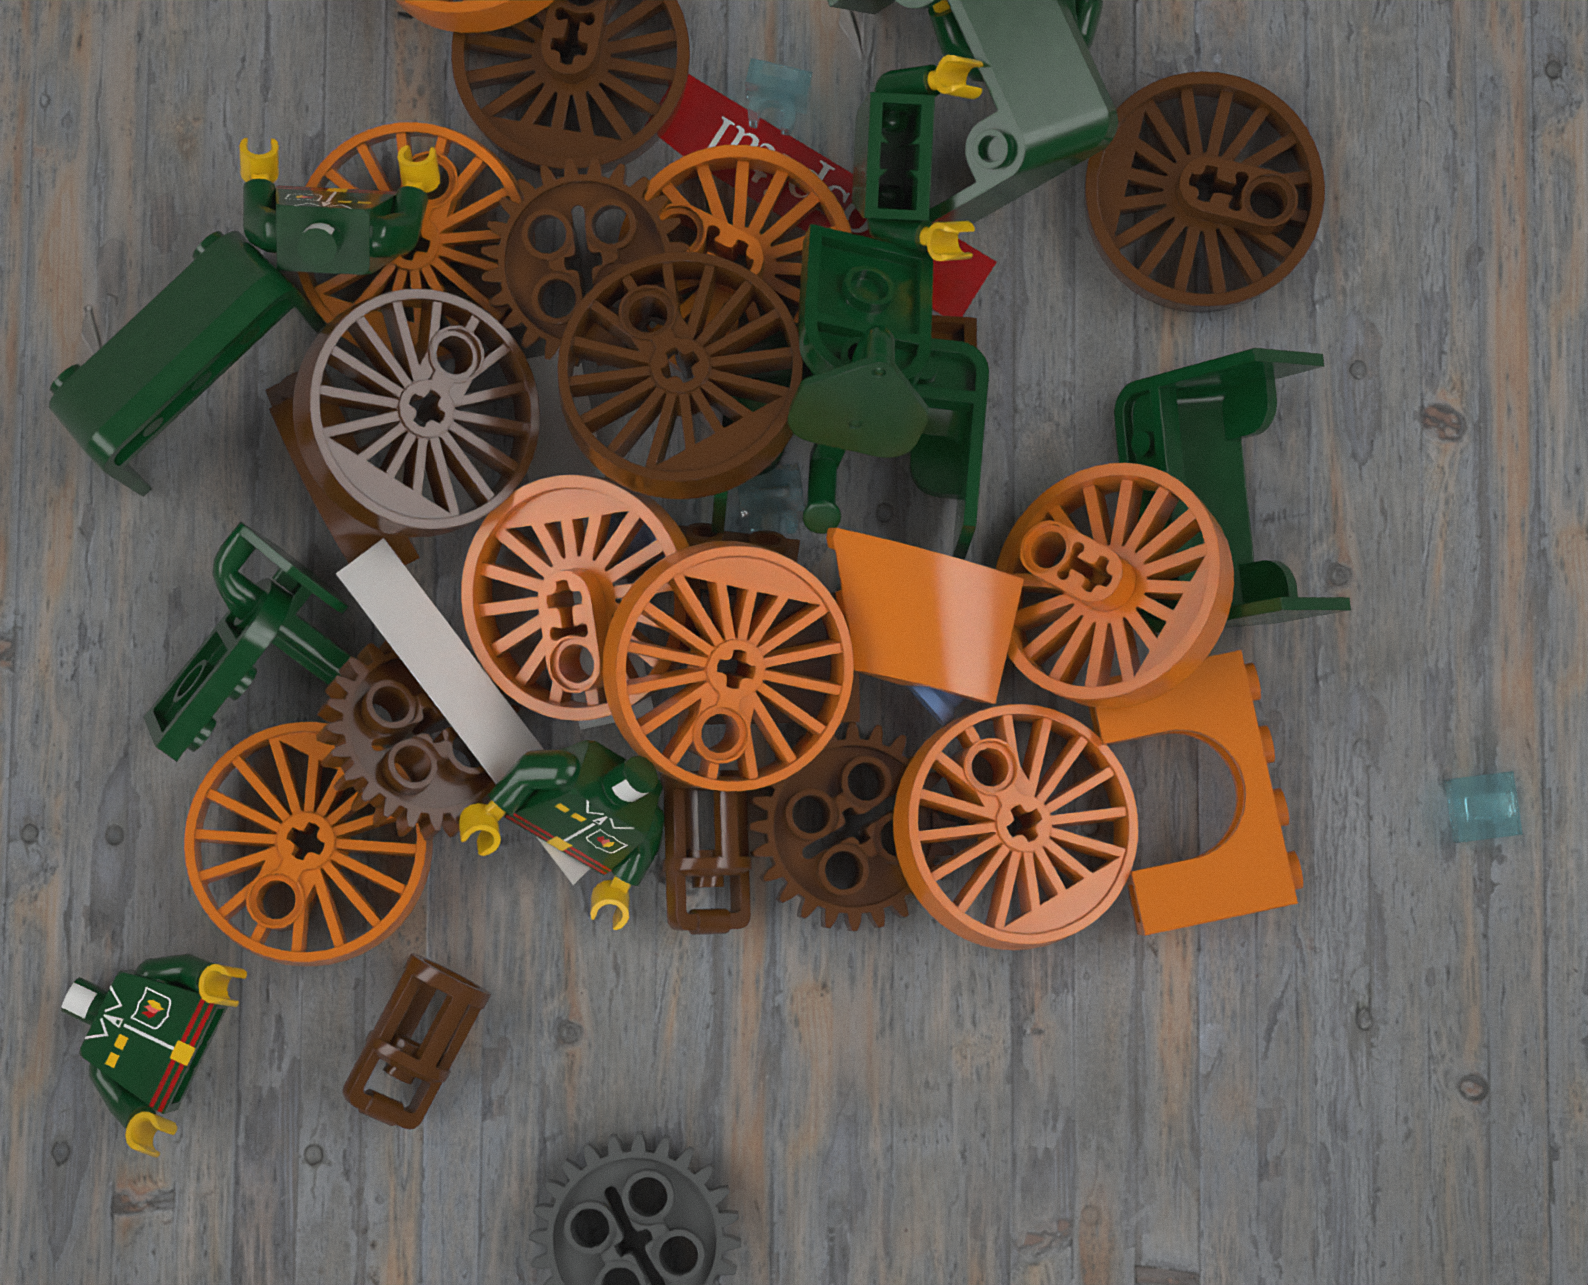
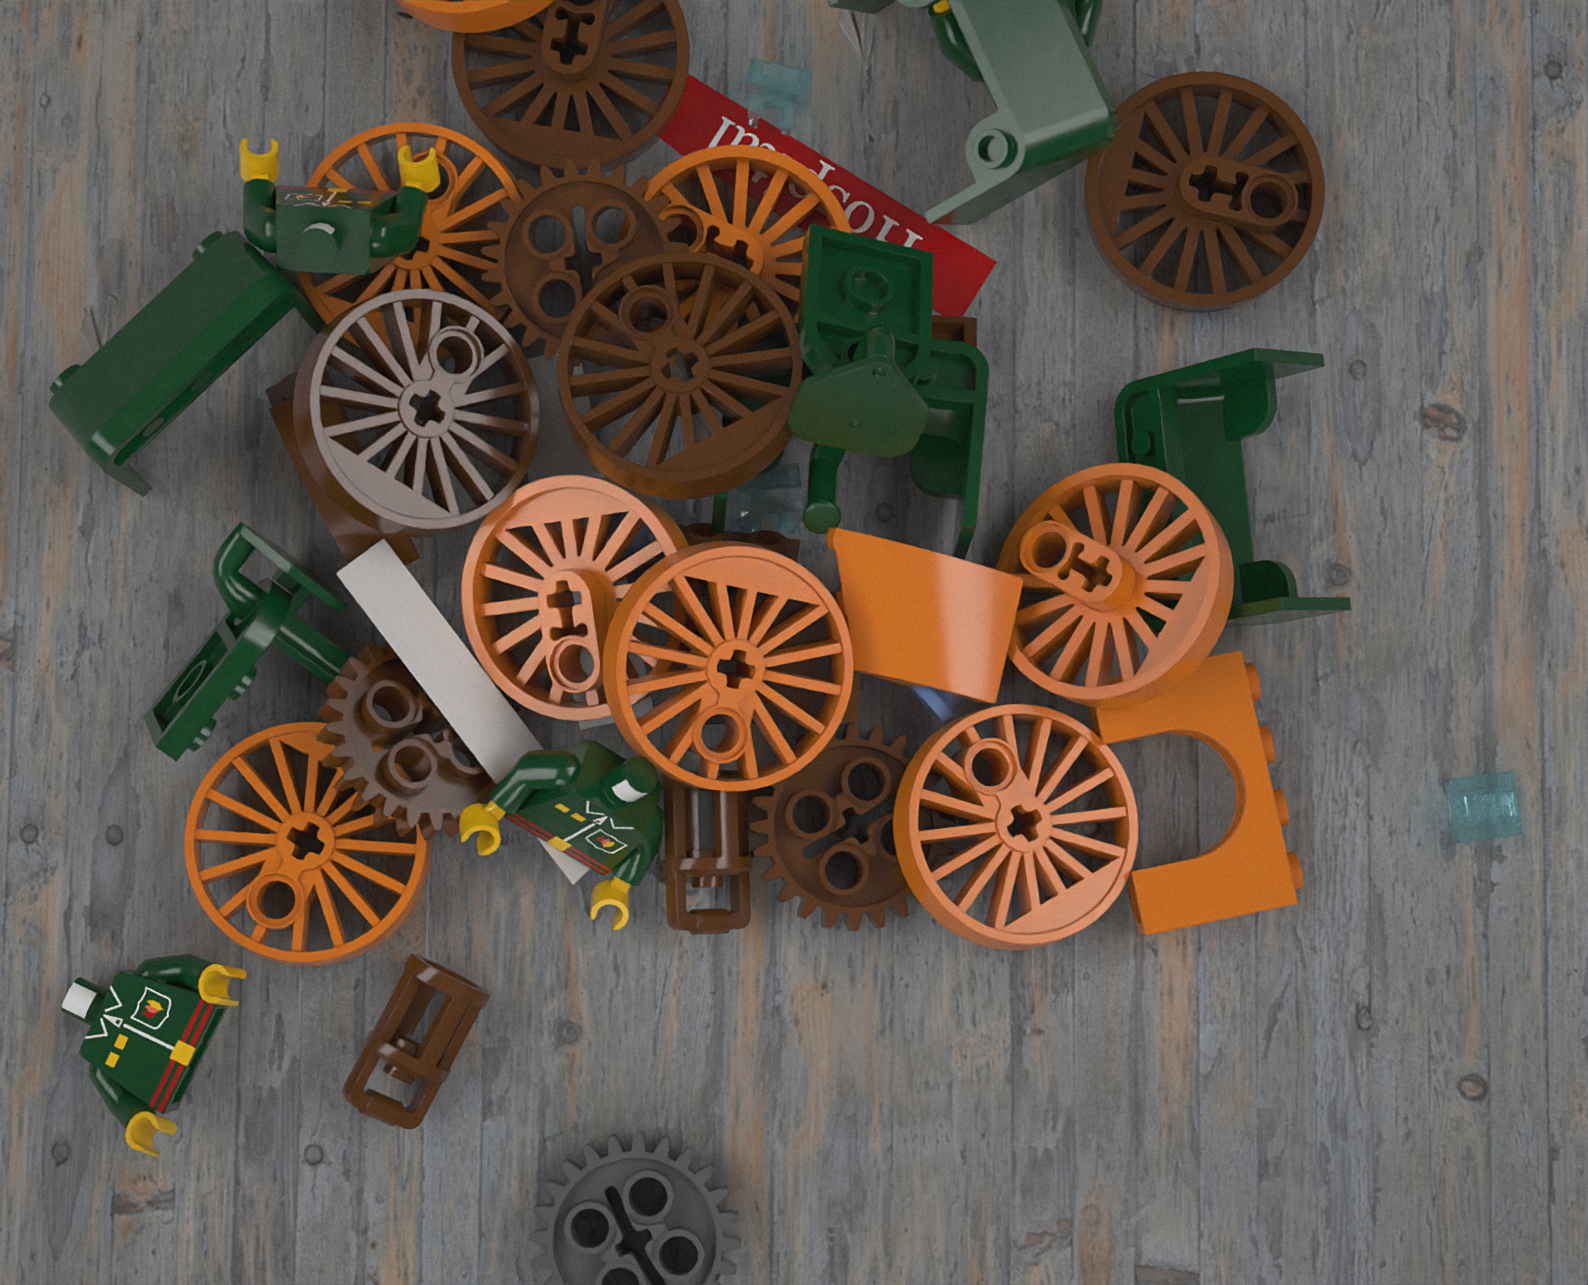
dark green torso [852,55,983,261] -> none

